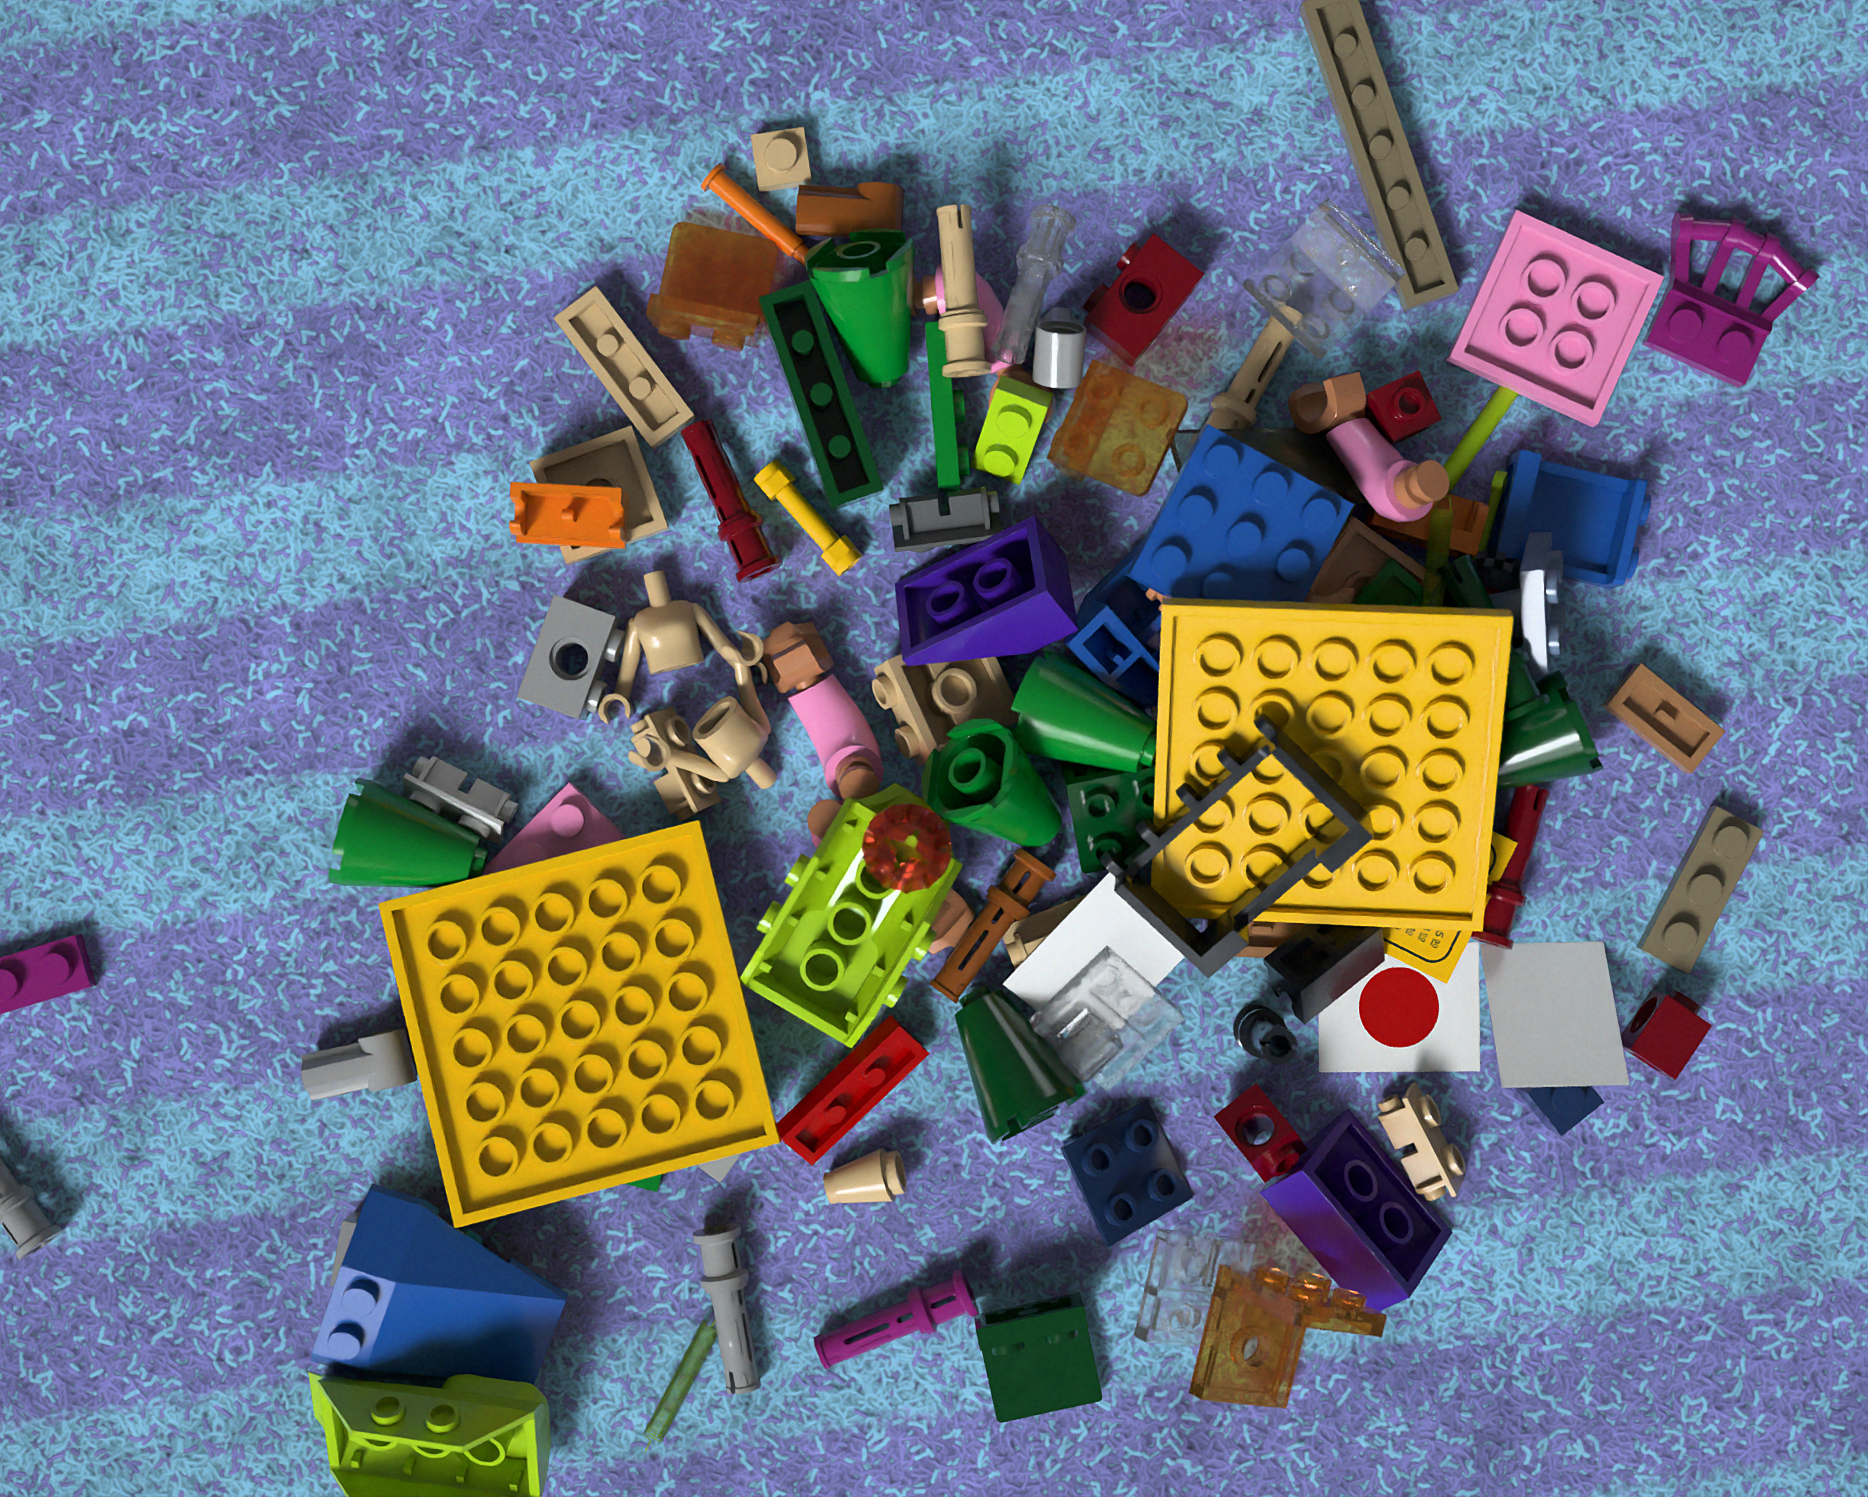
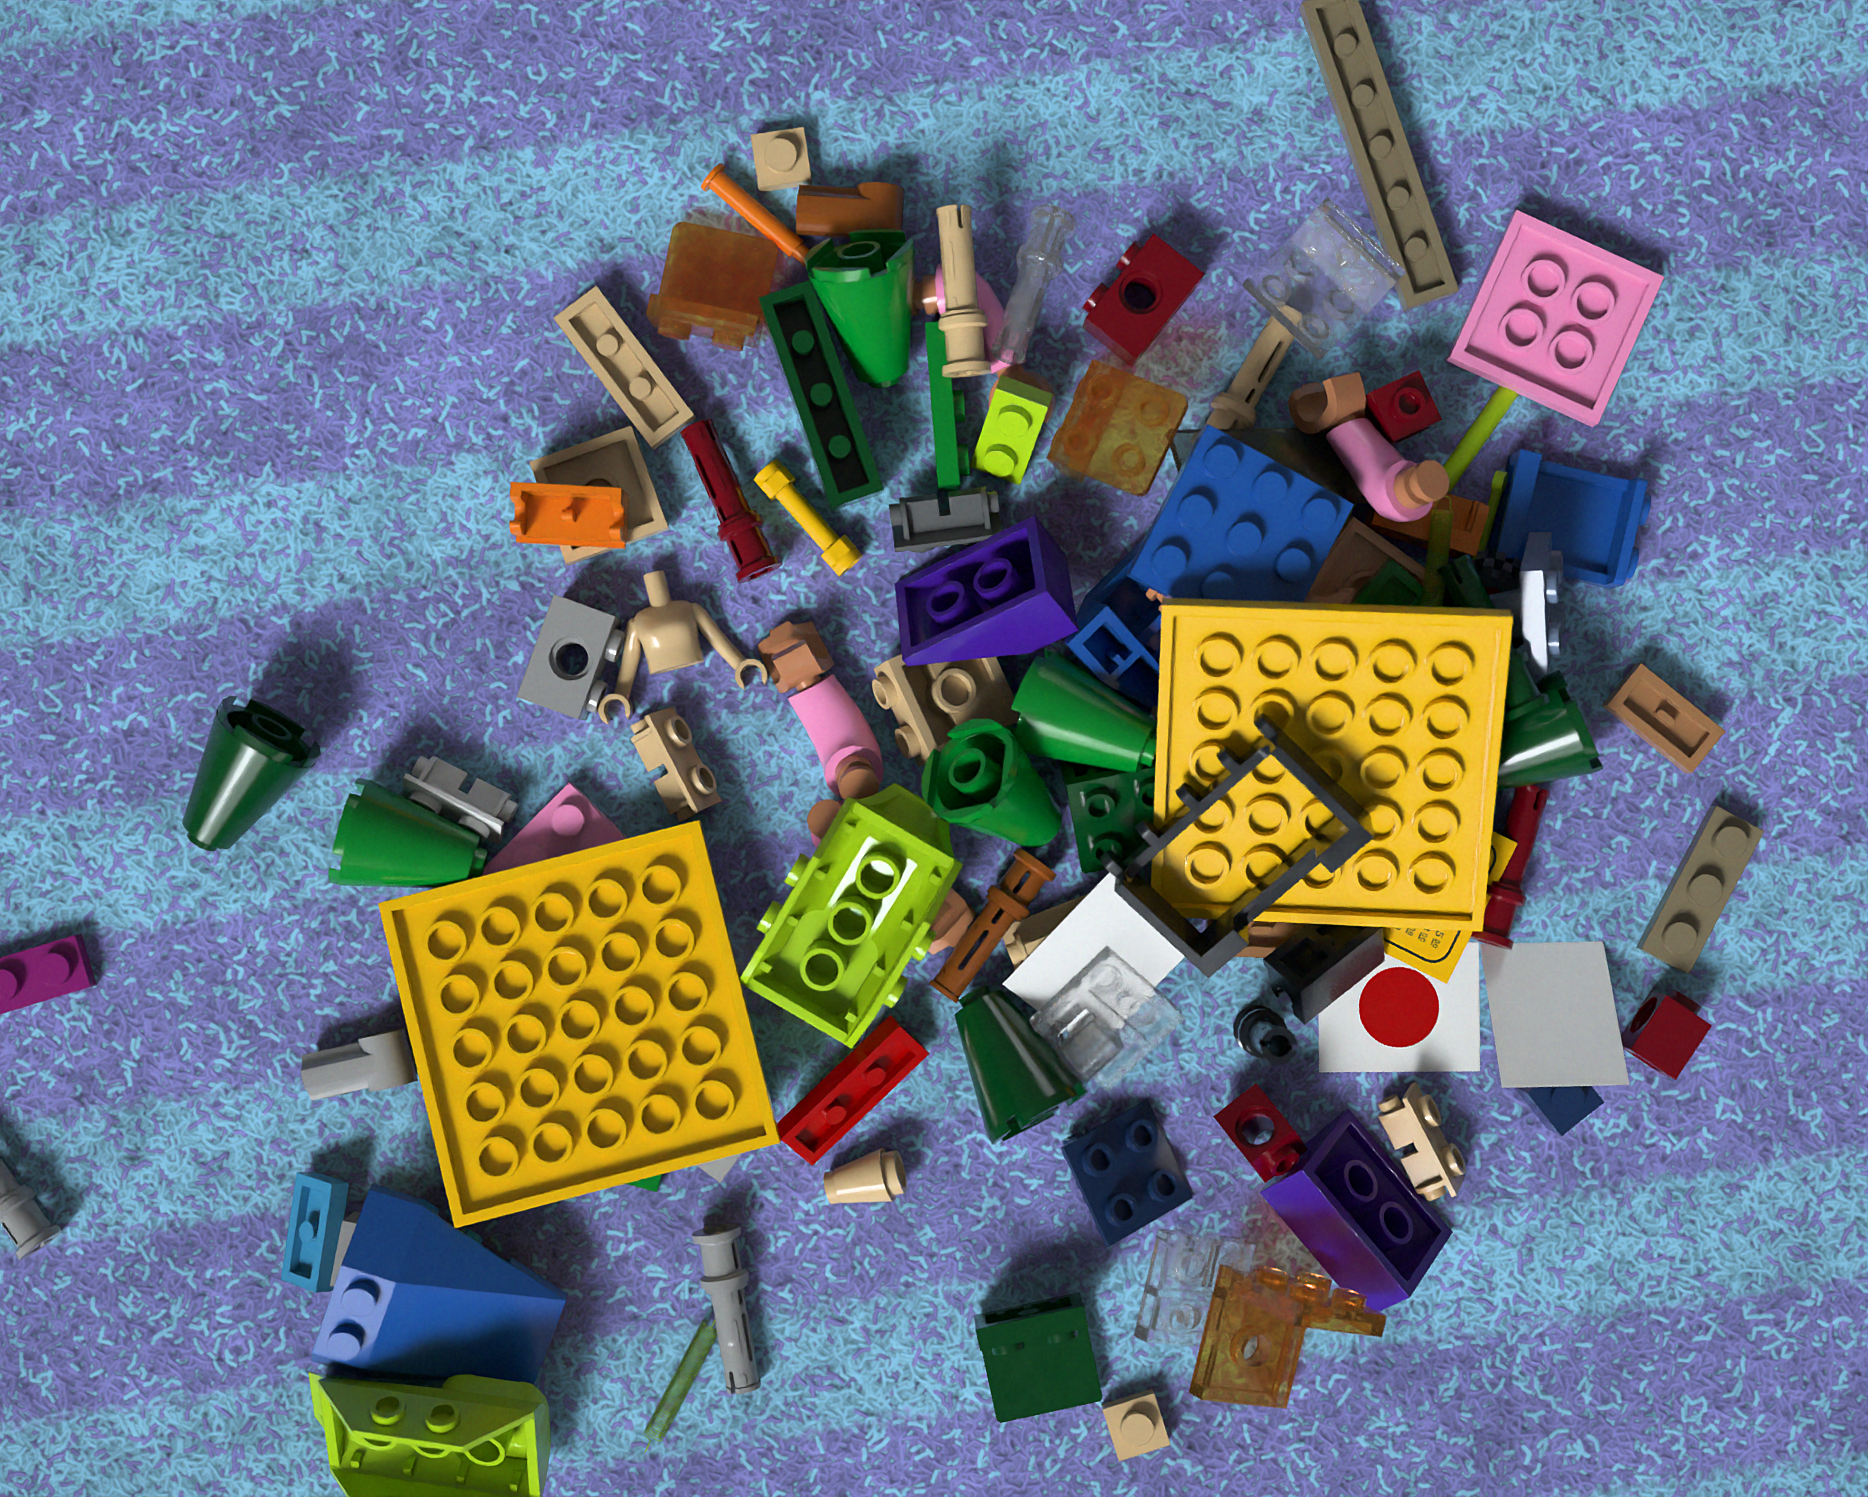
tan piece [628,630,777,789] -> none
magenta pin [813,1268,979,1369] -> none
clear red gear [861,803,952,894] -> none
light grey piece [1032,307,1087,388] -> none
magenta plate [1642,212,1820,388] -> none
none -> dark green cone [182,696,321,851]
none -> dark azure plate [281,1171,349,1293]
none -> tan plate [1101,1388,1170,1461]

